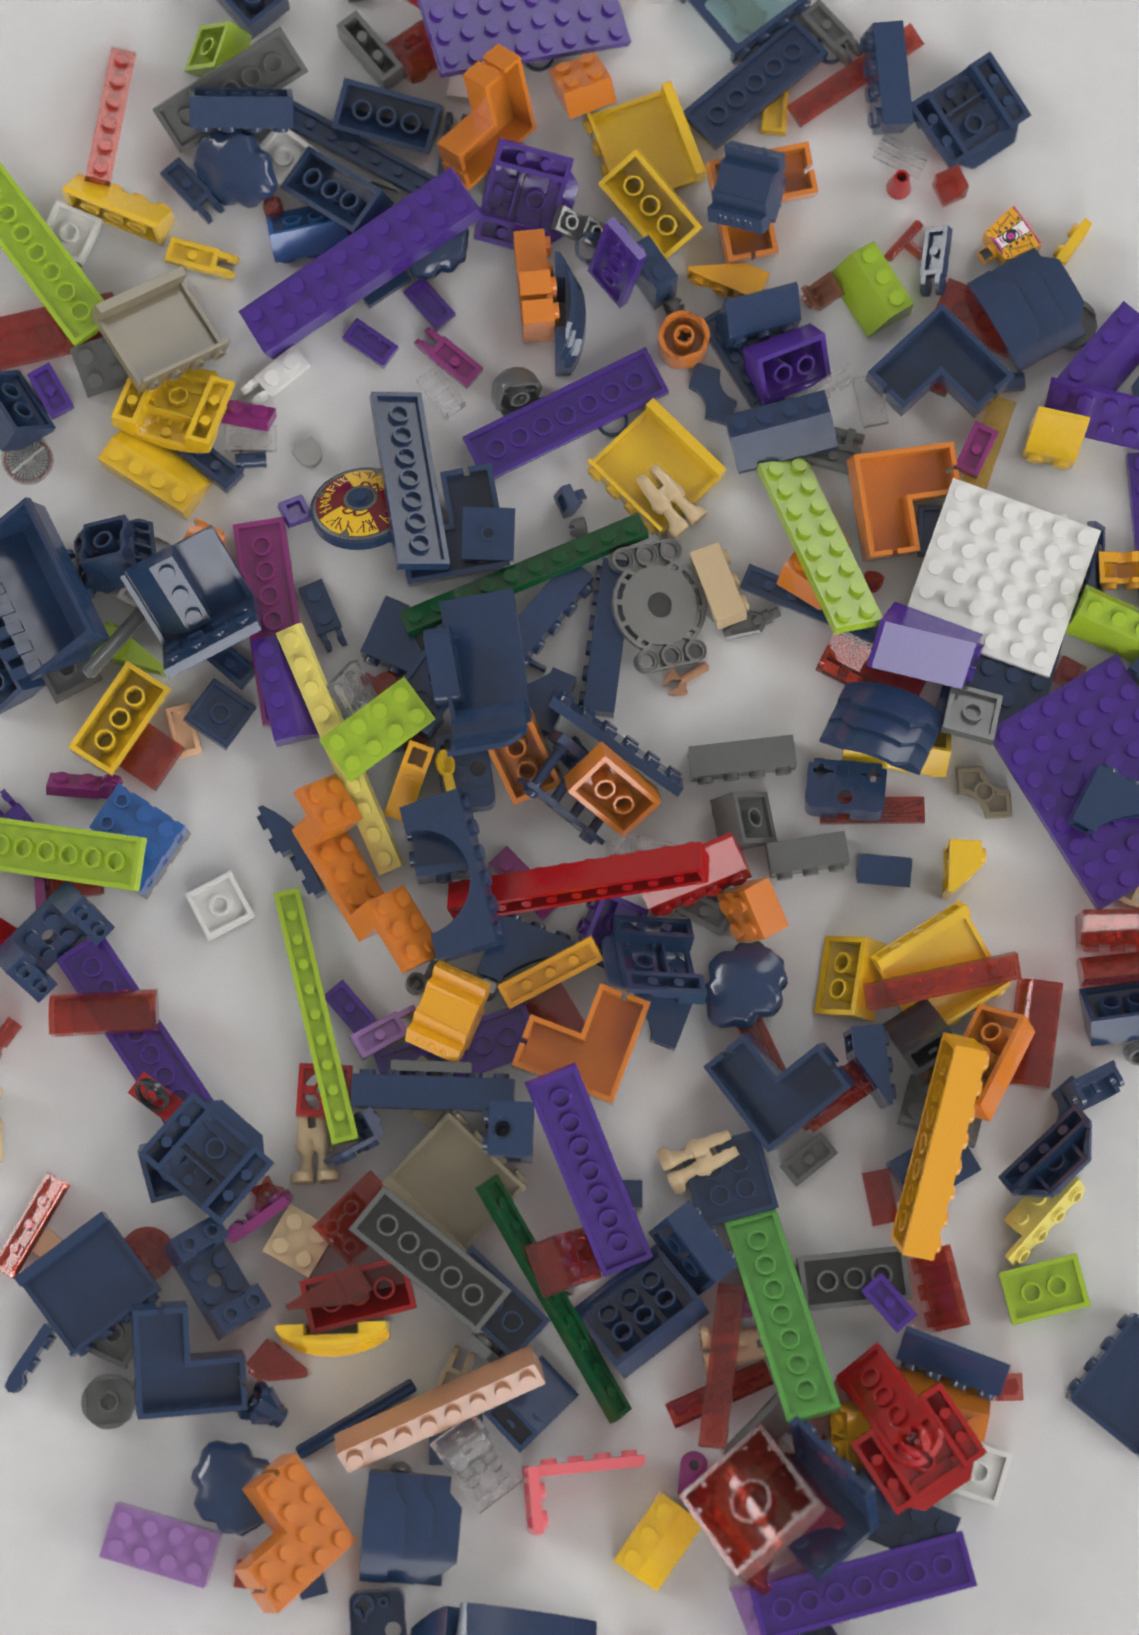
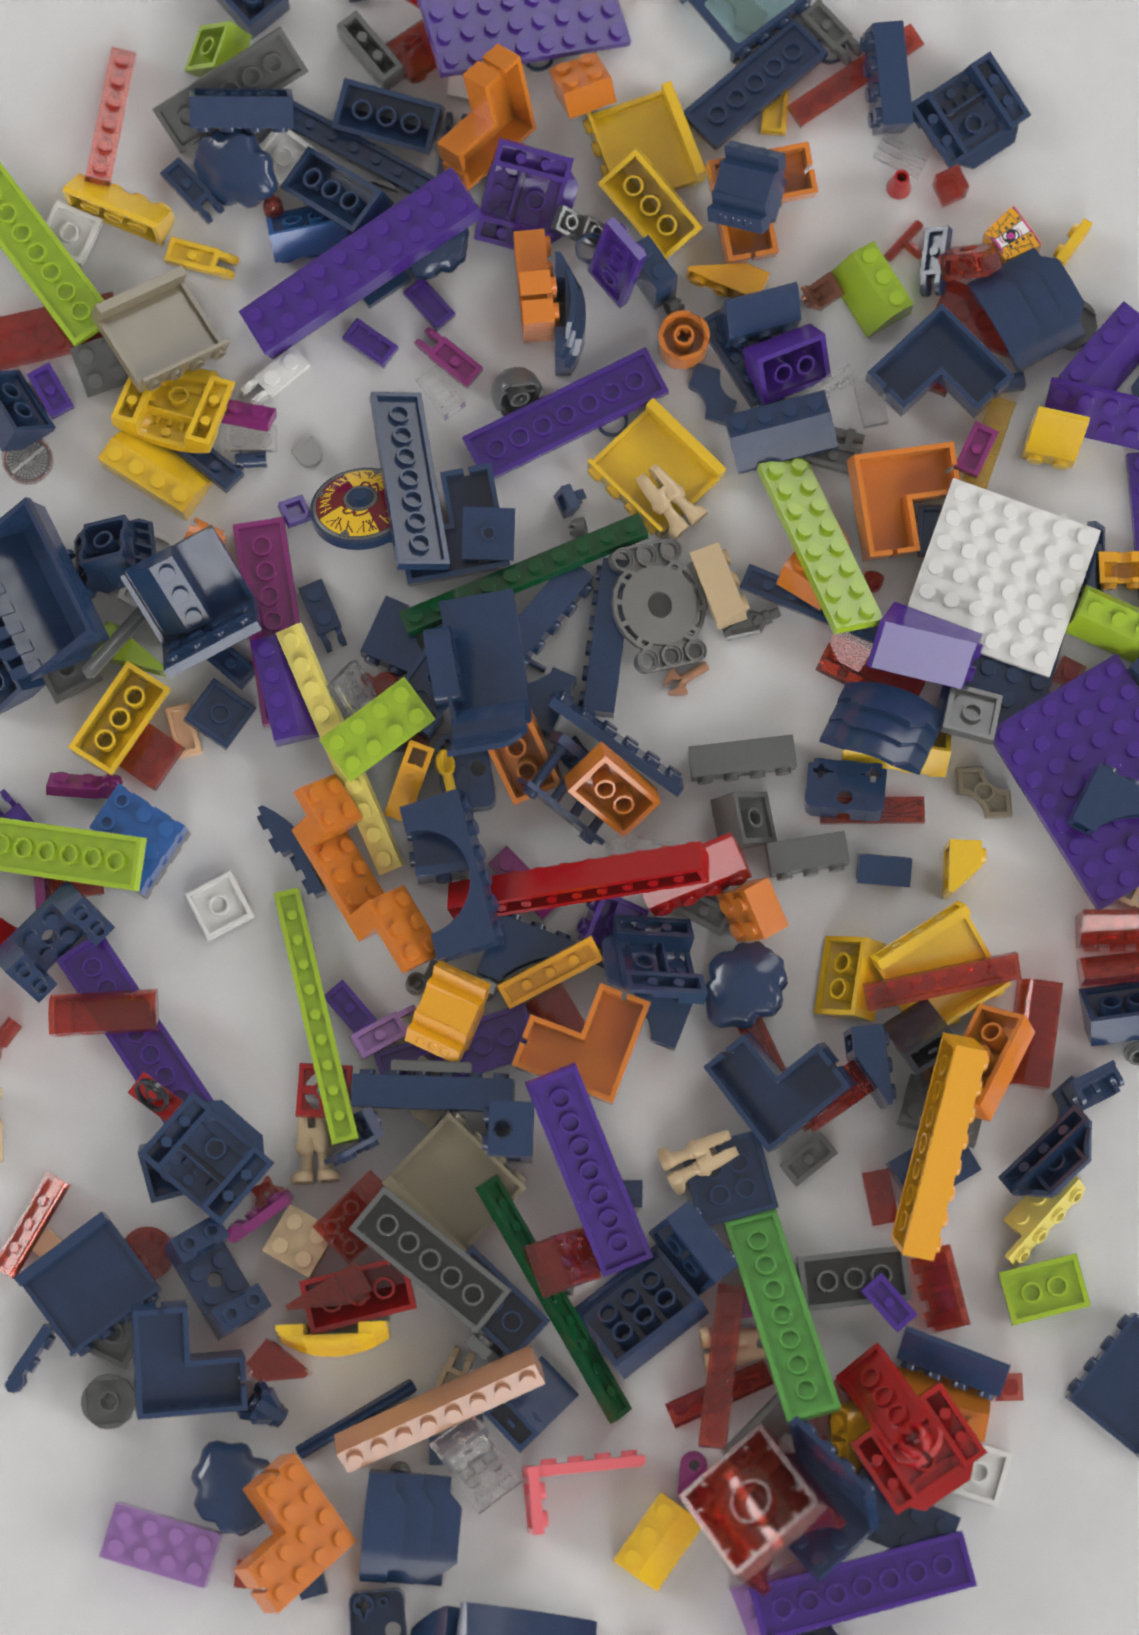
none -> clear red brick [938,242,1002,281]

